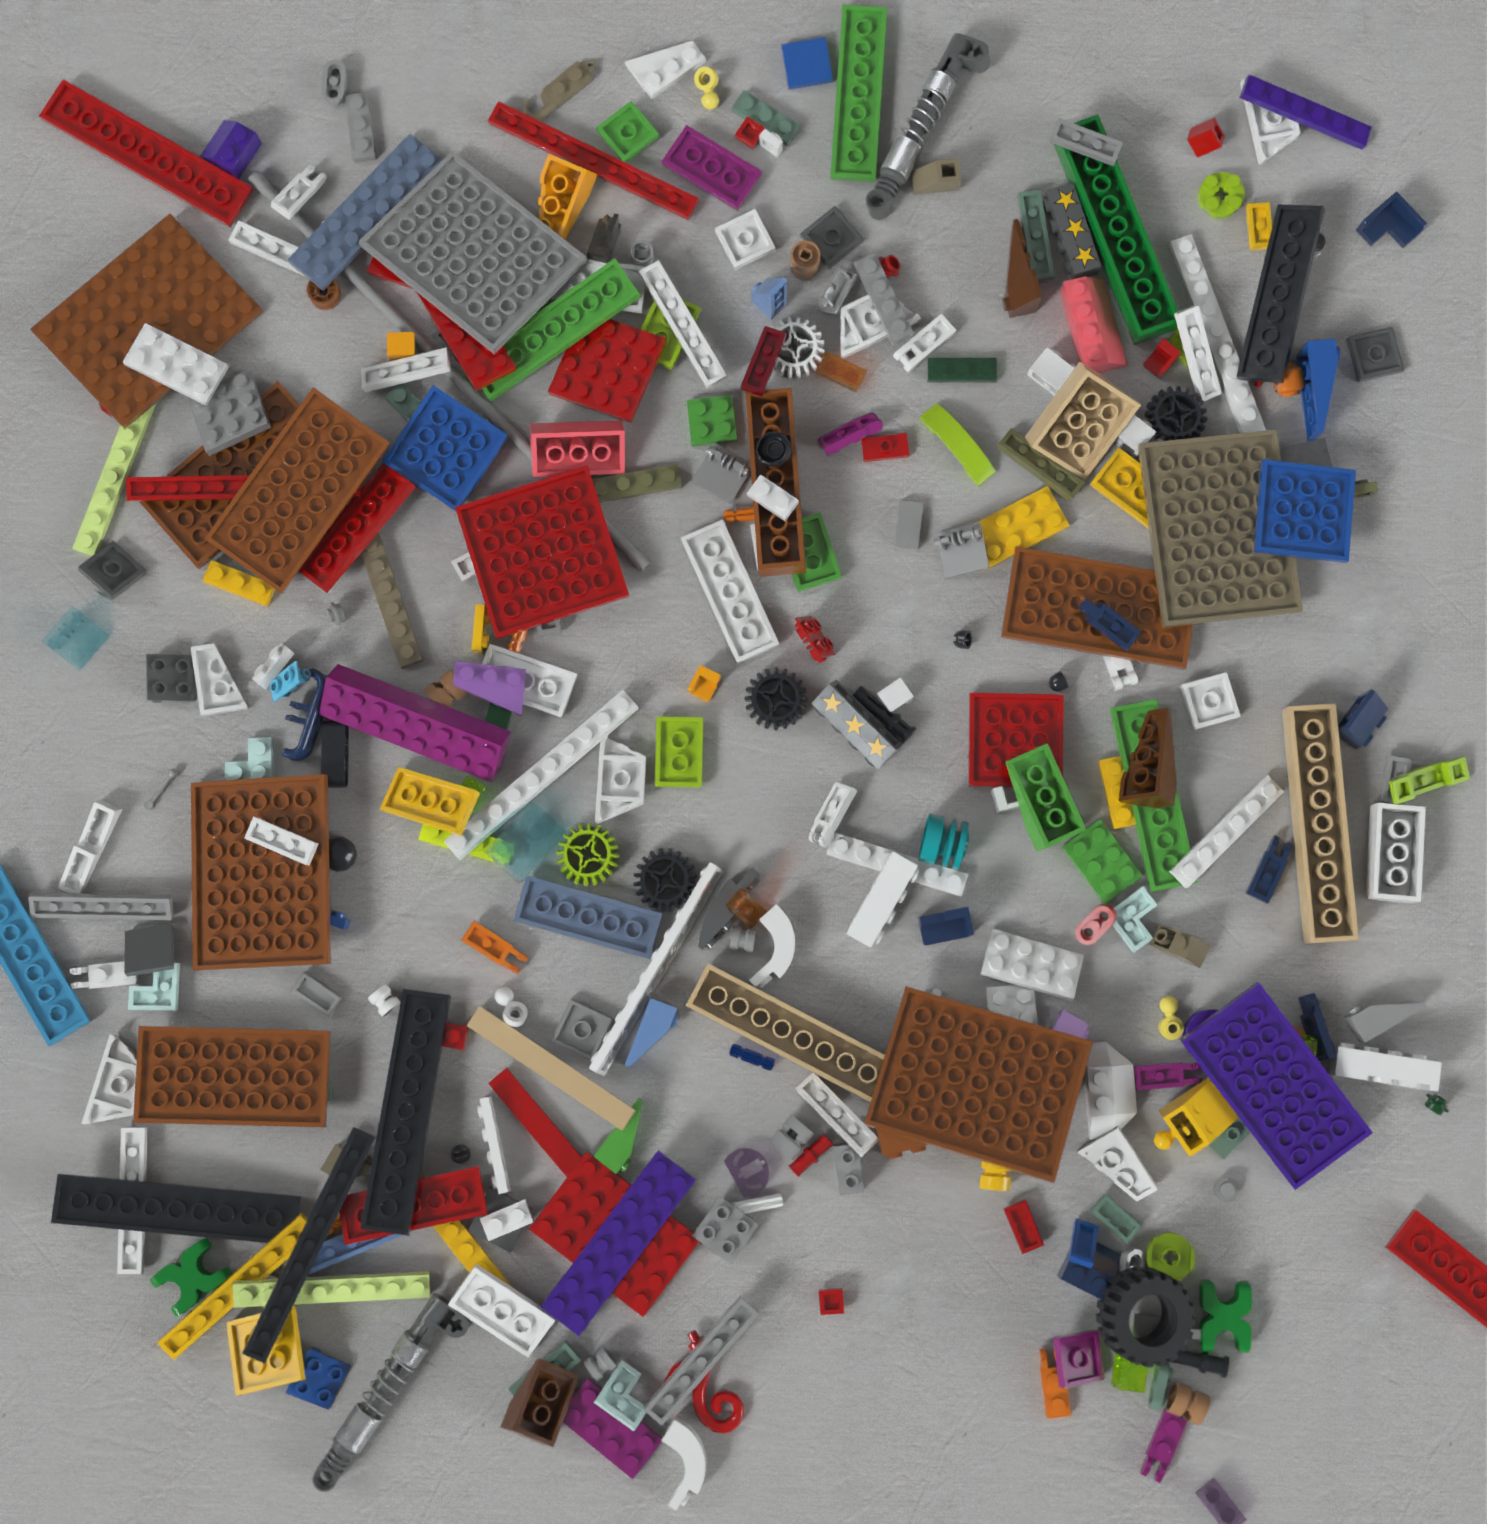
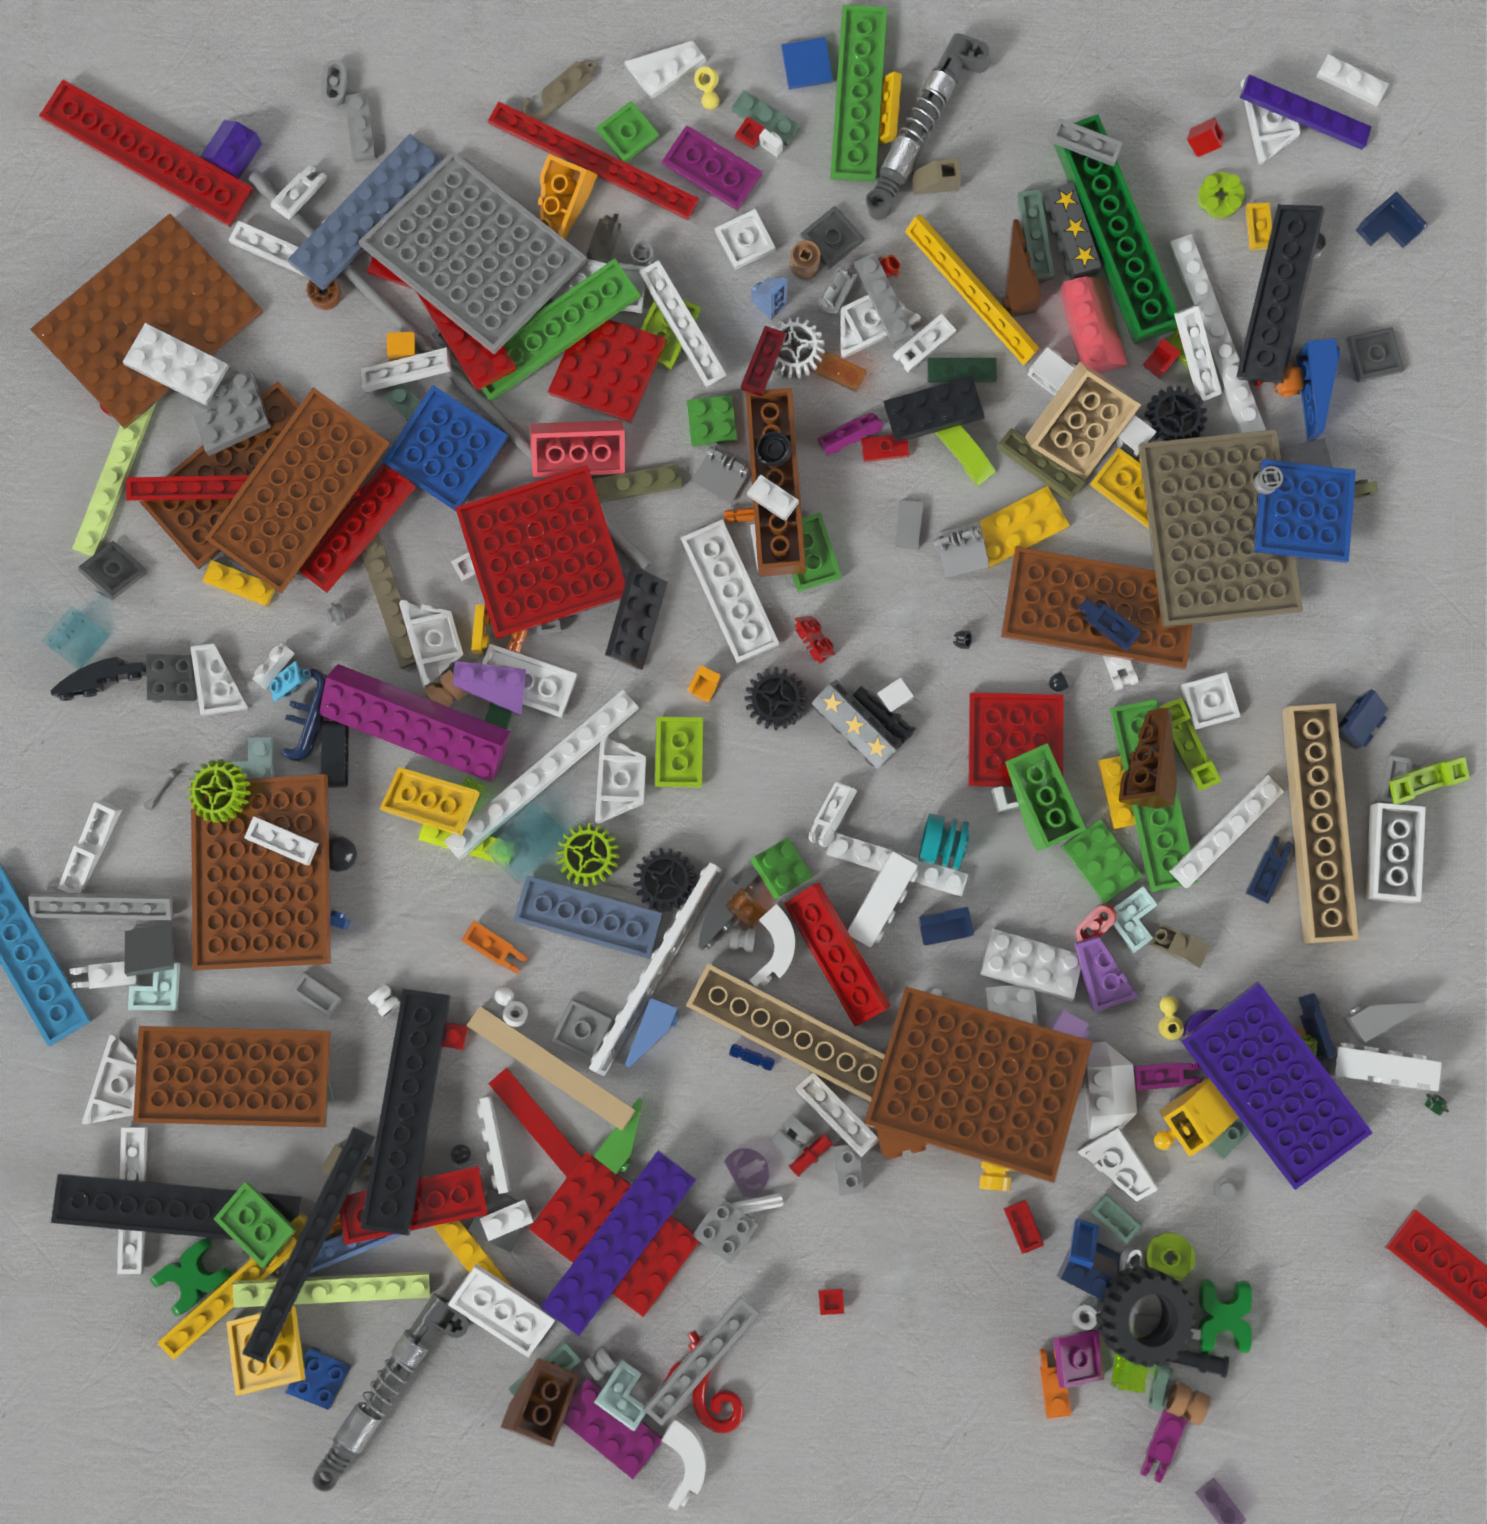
none -> black slope [51,657,146,701]
none -> lime gear [186,759,251,823]
none -> bright green plate [214,1182,298,1268]
none -> white wing [399,600,463,687]
none -> black plate [605,566,668,670]
none -> bright green plate [750,837,813,900]
none -> red plate [784,882,891,1027]
none -> yellow plate [878,71,902,145]
none -> black plate [883,376,985,444]
none -> yellow plate [905,214,1040,366]
none -> white plate [1072,1305,1100,1331]
none -> medium lavender wing [1074,936,1139,1012]
none -> lime slope [1159,697,1222,791]
none -> light grey wheel [1254,466,1283,495]
none -> white plate [1316,54,1389,107]

